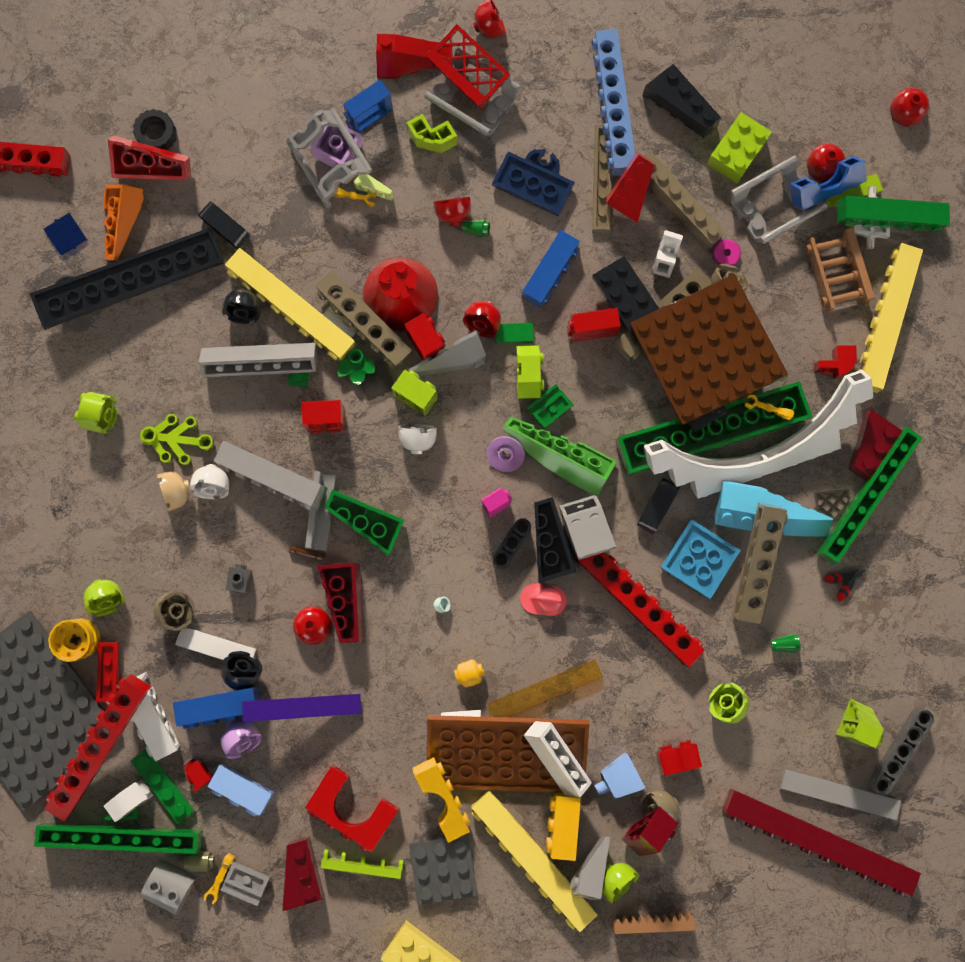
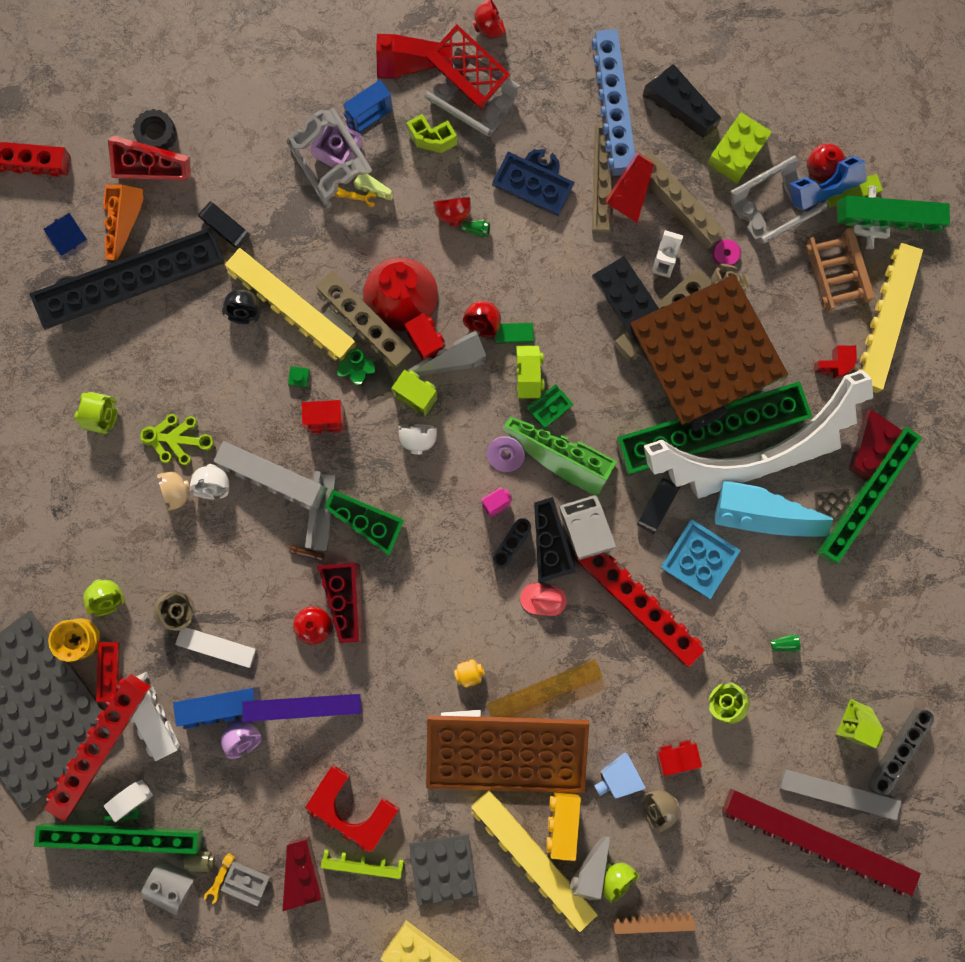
green plate [131,749,195,824] -> none
red brick [184,759,213,792] -> none
light grey brick [199,343,318,377] -> none
light blue brick [208,763,275,816] -> none
black cylinder [221,651,262,690] -> none
dark grey brick [226,564,252,594] -> none
yellow arch [412,757,471,843] -> none
light aqua hinge [433,596,450,613] -> none
blue brick [521,230,580,308] -> none
white brick [524,721,592,798] -> none
red brick [567,308,621,343] -> none
dark red wedge [622,807,678,856] -> none
dark tan brick [732,503,788,624] -> none
yellow piece [745,395,794,420] -> none
piece [824,568,866,602] -> none
red cylinder [890,88,929,127] -> none

